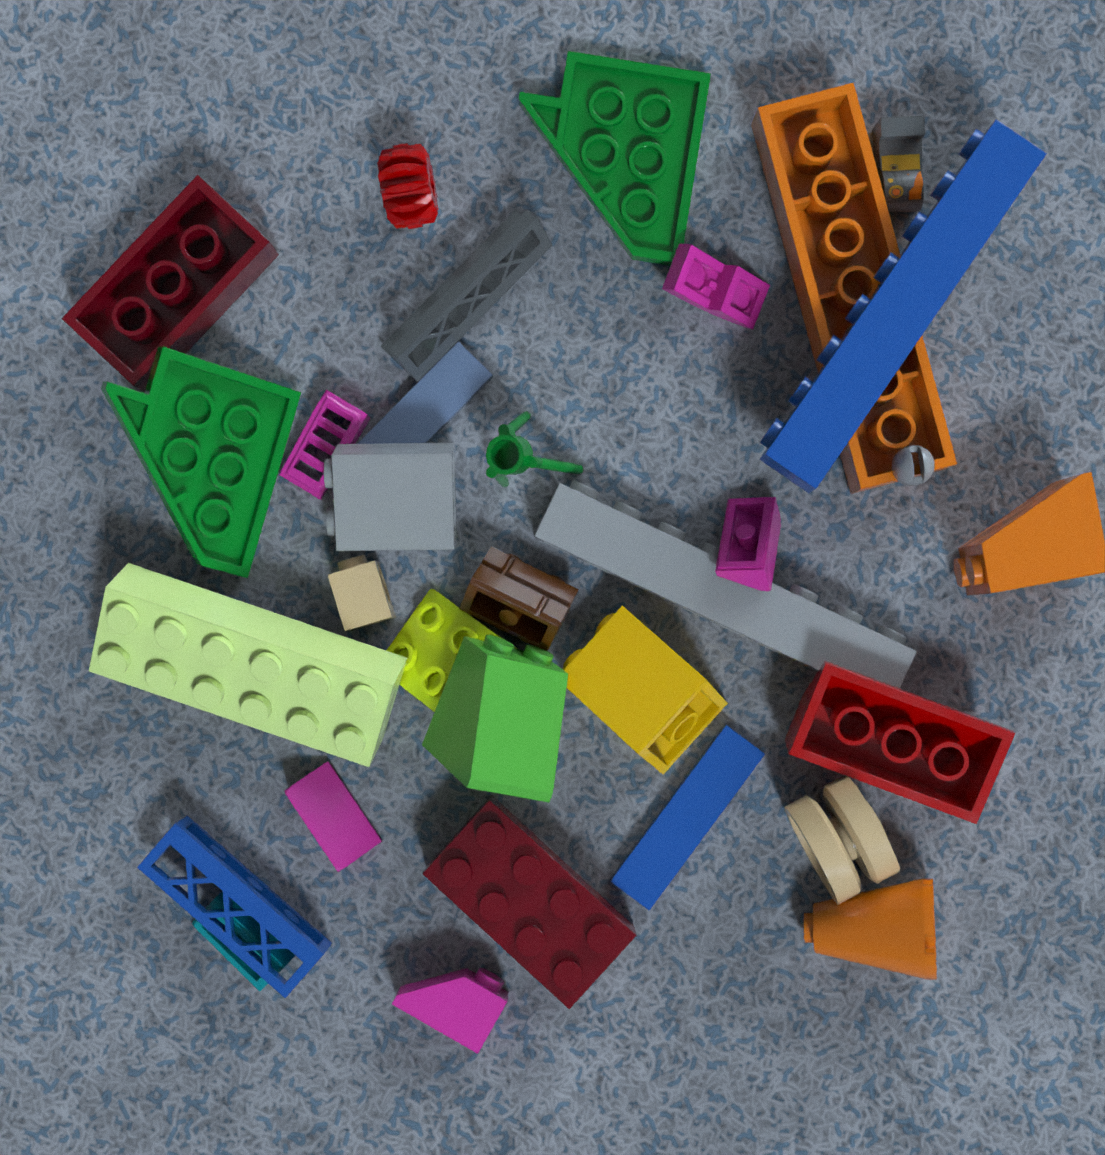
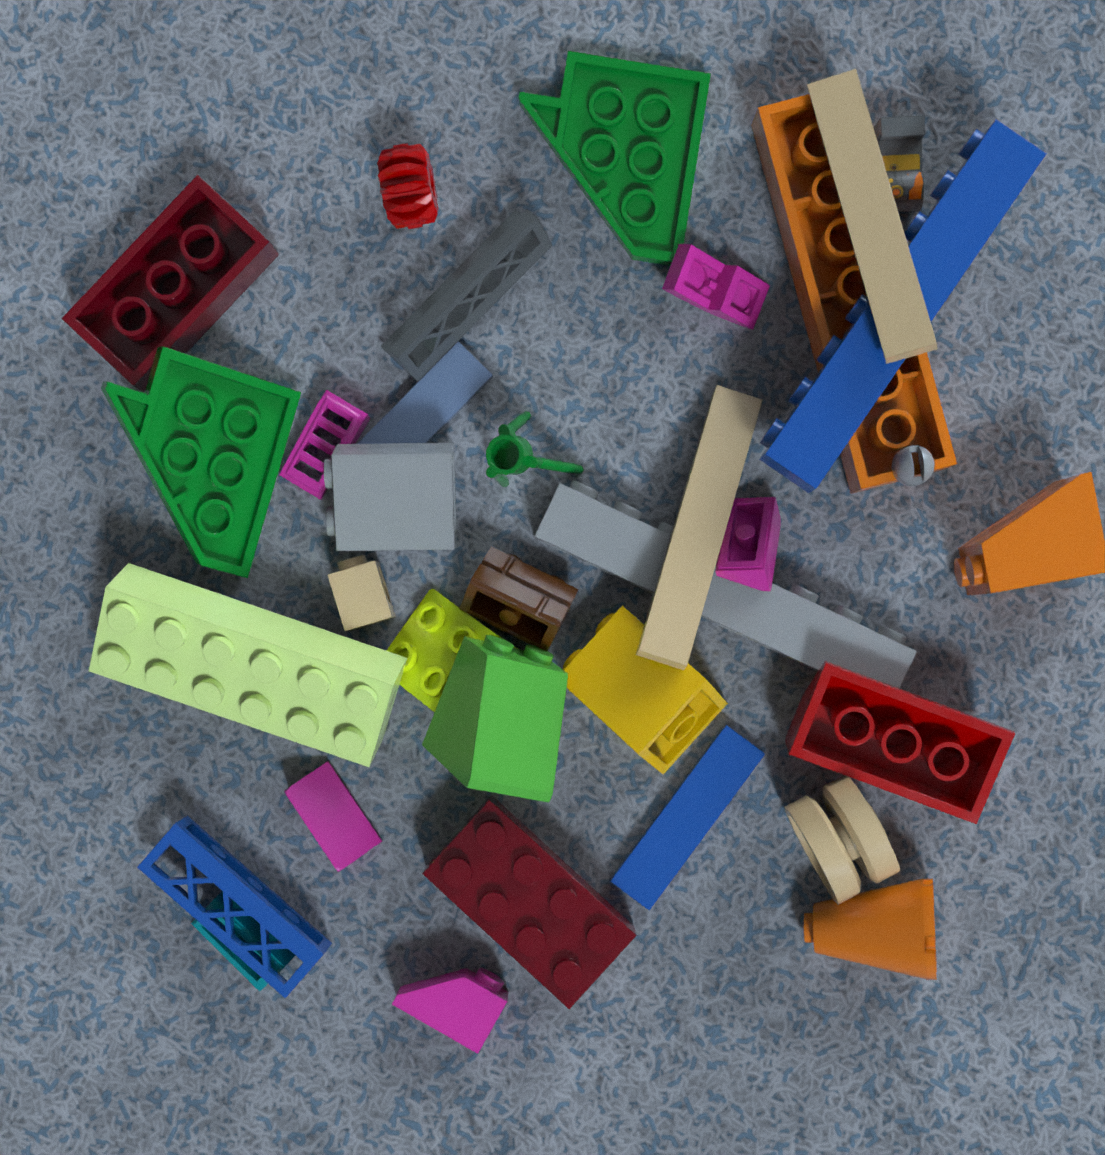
none -> tan tile [636,385,762,670]
none -> tan tile [807,69,937,364]

